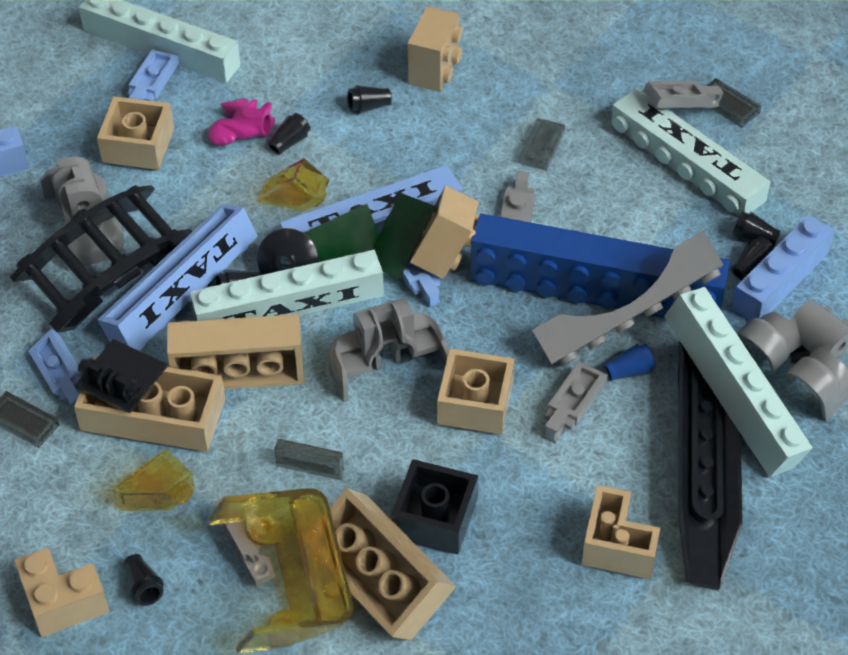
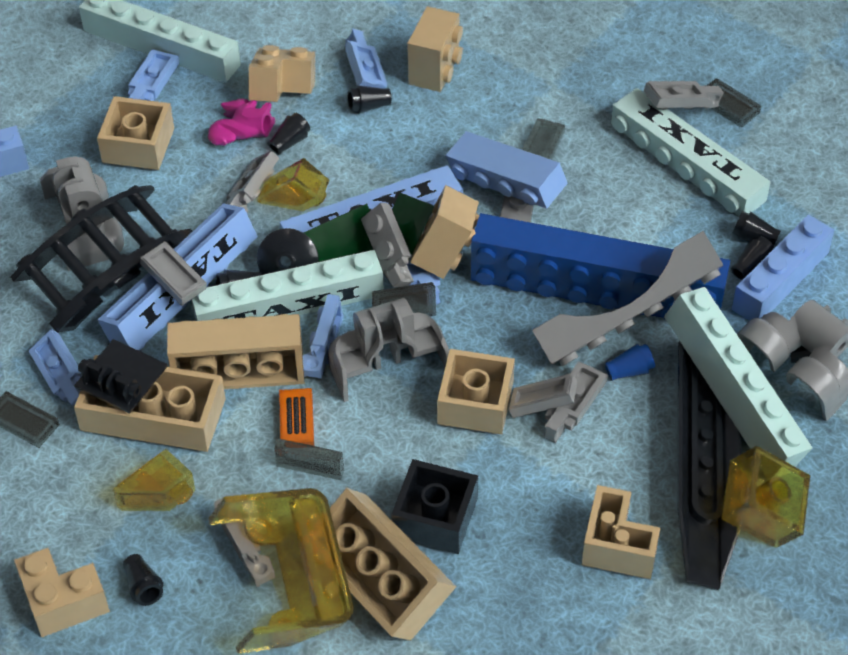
none -> light grey tile [140,241,207,306]
none -> light grey hinge [226,151,279,213]
none -> tan brick [248,45,315,102]
none -> orange tile [279,388,315,450]
none -> light blue hinge [303,294,343,379]
none -> light blue hinge [345,29,387,88]
none -> light grey hinge [361,202,414,288]
none -> clear smoke tile [372,282,436,316]
none -> light blue brick [445,131,567,209]
none -> light grey tile [508,373,577,418]
none -> clear yellow brick [722,446,811,547]

